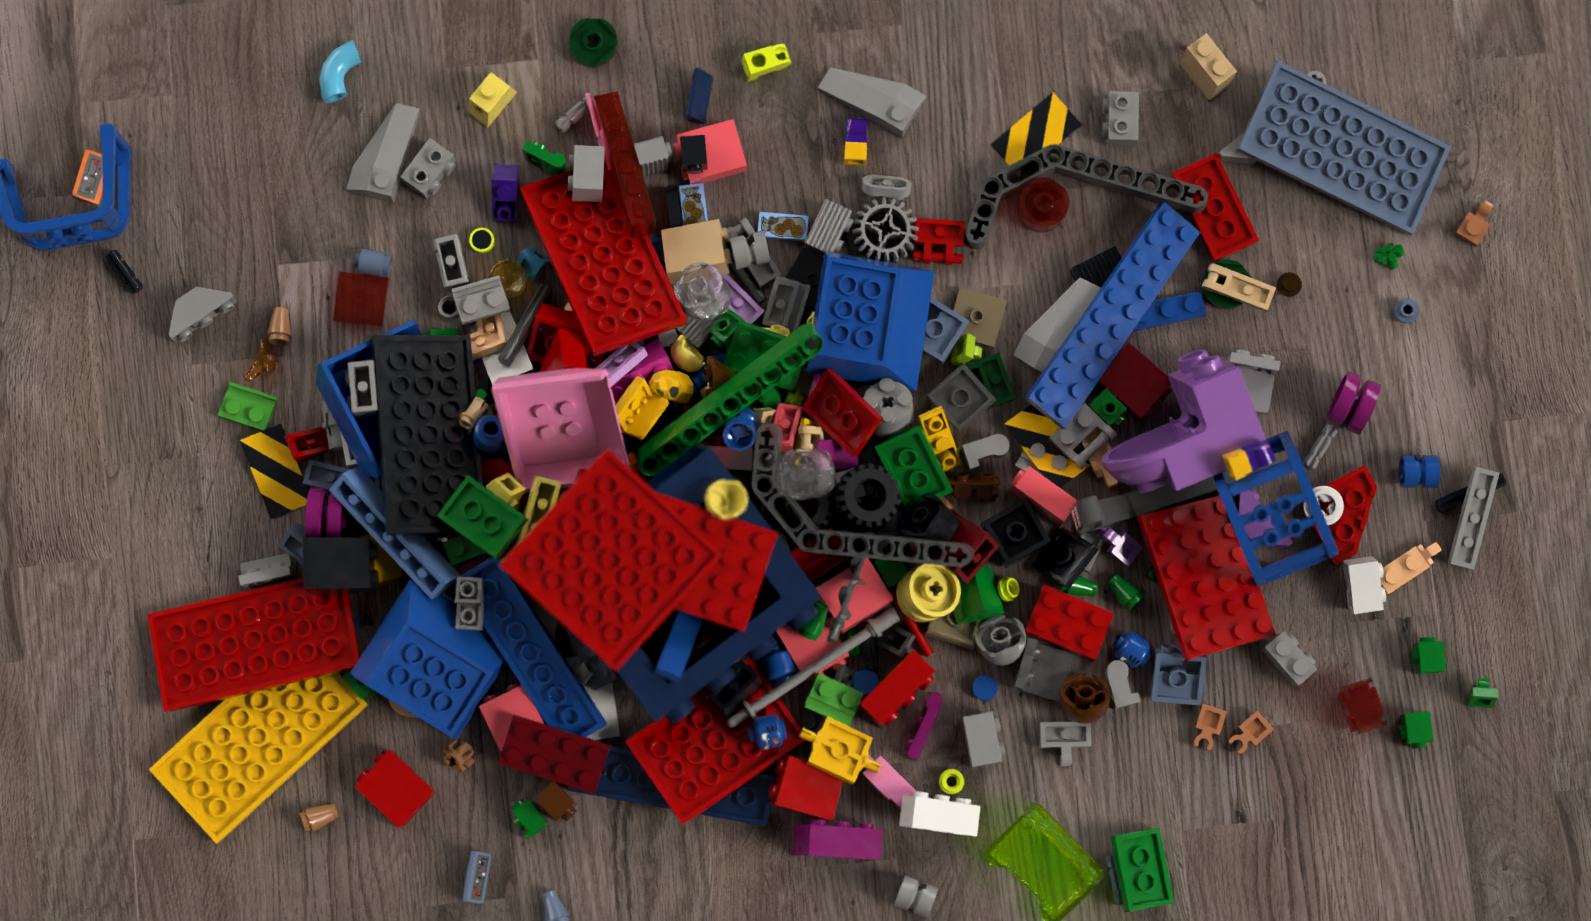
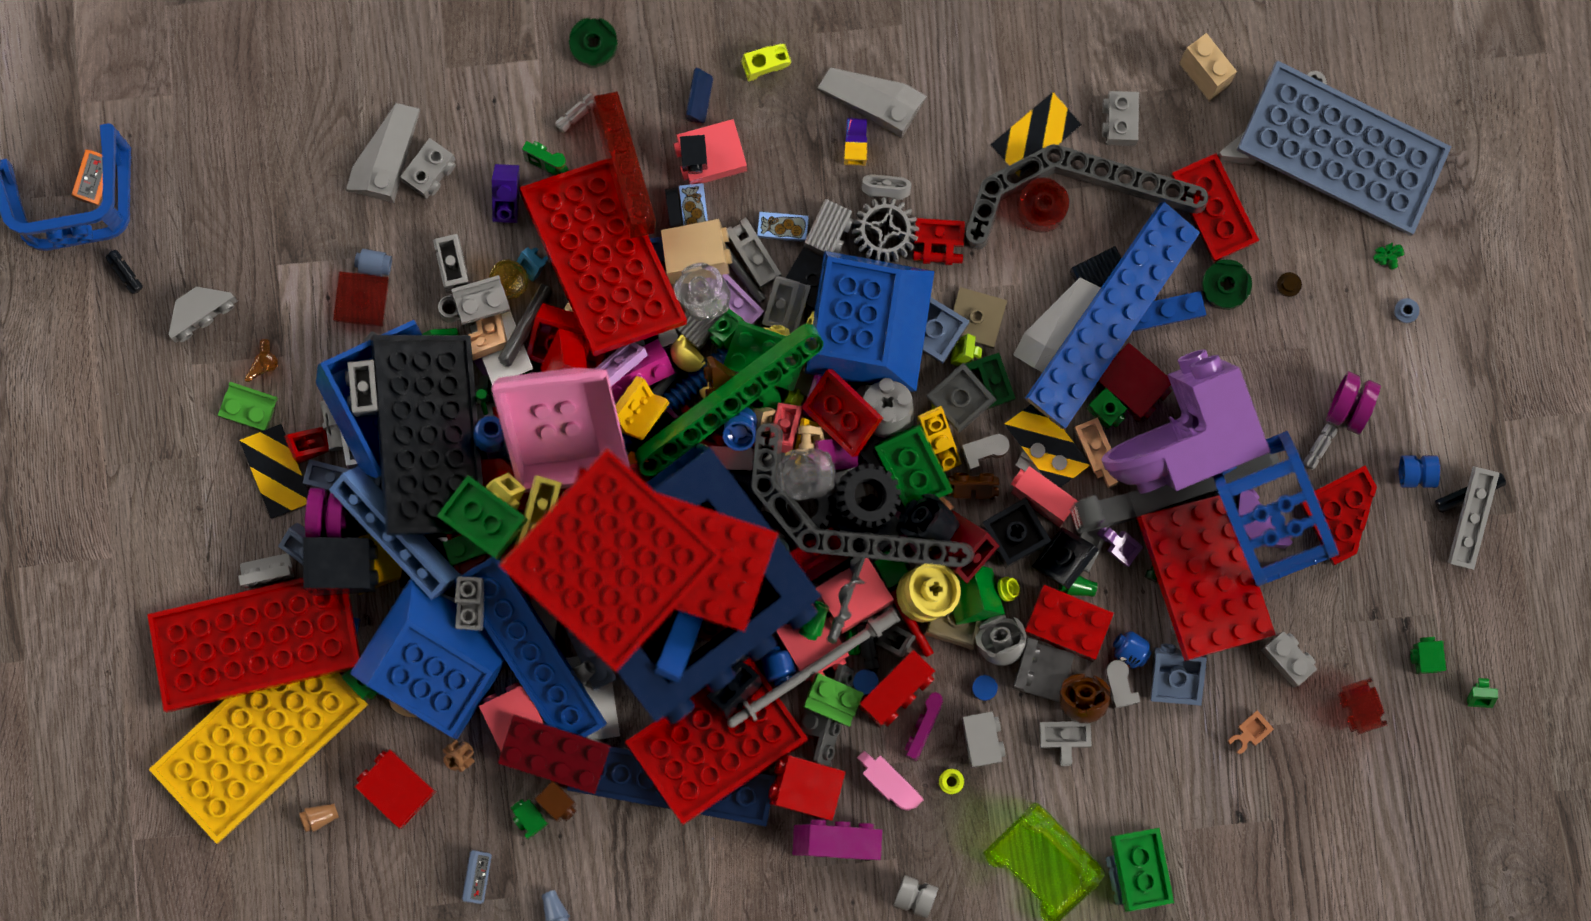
medium nougat cone [267,307,292,346] -> none
medium azure cylinder [319,40,362,103] -> none
tan pin [459,397,488,430] -> none
light yellow torso [468,72,517,128] -> none
tile [469,228,495,254] -> none
light grey brick [568,145,605,202] -> none
bright pink piece [585,93,610,170] -> none
light grey brick [634,136,673,178] -> none
yellow rock [649,370,694,404] -> none
light yellow hair [705,480,748,520] -> none
light grey wheel [729,231,770,270] -> none
blue head [748,714,787,750] -> none
yellow plate [799,716,881,785] -> none
white brick [899,791,981,836] -> none
light grey plate [1049,403,1117,470] -> none
green cone [1107,574,1144,611] -> none
nougat plate [1193,704,1227,751] -> none
tan plate [1201,264,1276,312] -> none
leg [1222,440,1275,480] -> none
light grey bracket [1226,350,1281,414] -> none
white gear [1303,486,1344,525] -> none
white brick [1343,556,1386,614] -> none
light nougat hinge [1380,542,1442,595] -> none
green brick [1398,711,1434,749] -> none
nougat plate [1455,200,1494,247] -> none

